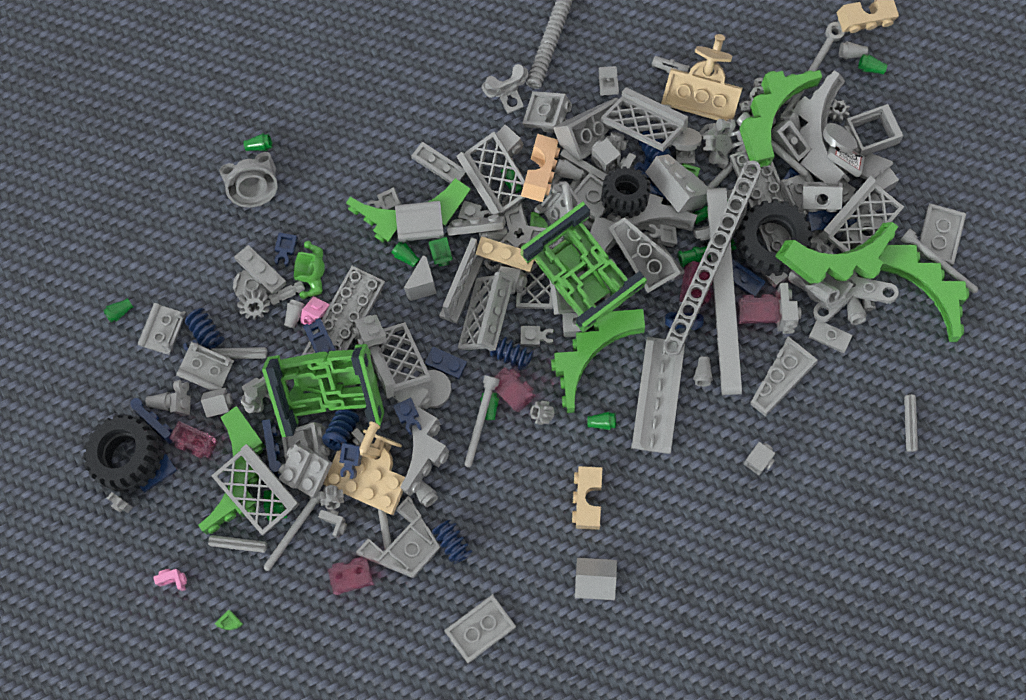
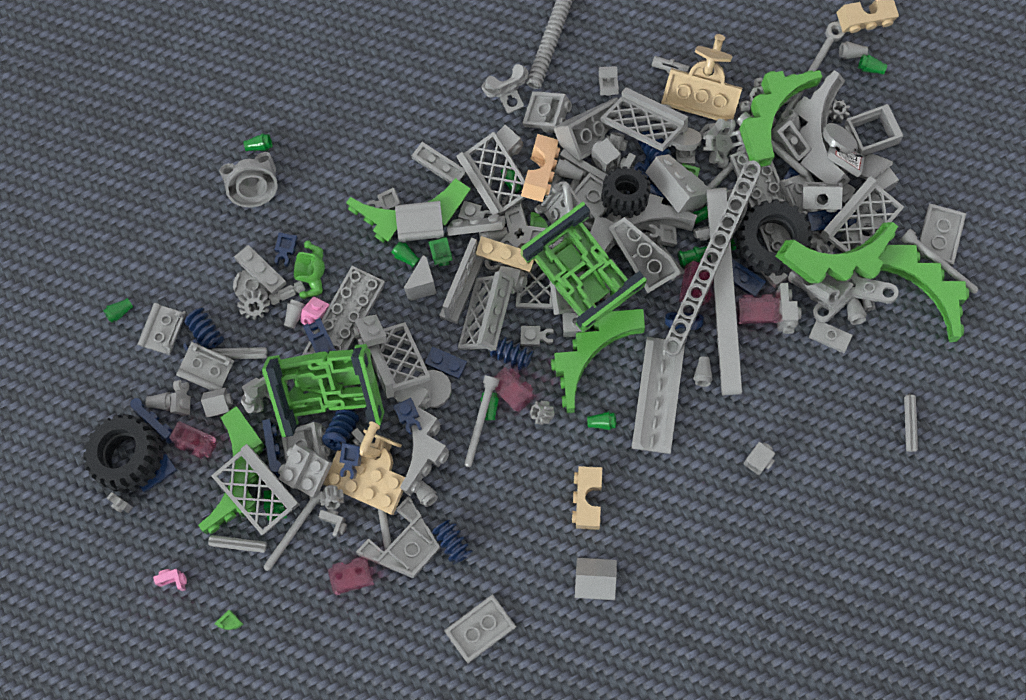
light grey wing [751,337,818,417] -> none

